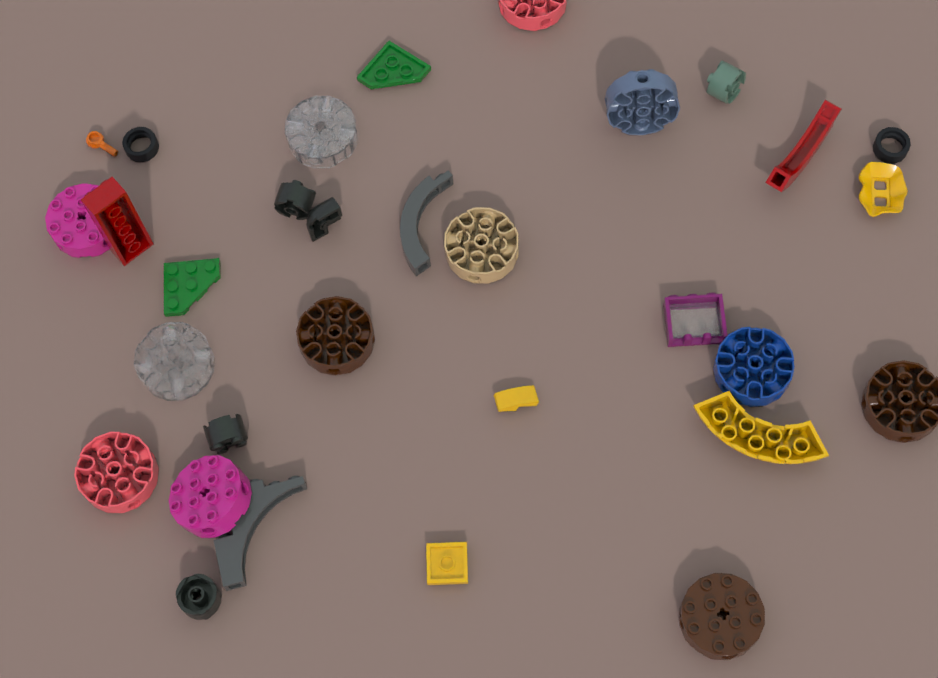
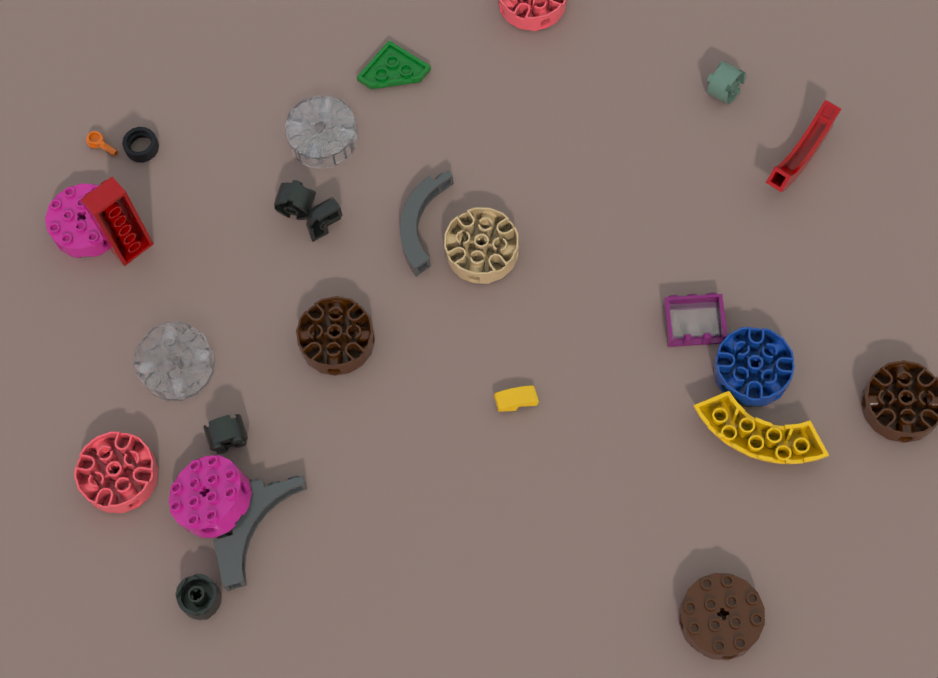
green plate [164,258,221,317] -> none
yellow plate [426,542,468,585] -> none
sand blue brick [605,69,680,135] -> none
yellow piece [859,162,908,217] -> none
black tyre [873,127,911,164] -> none

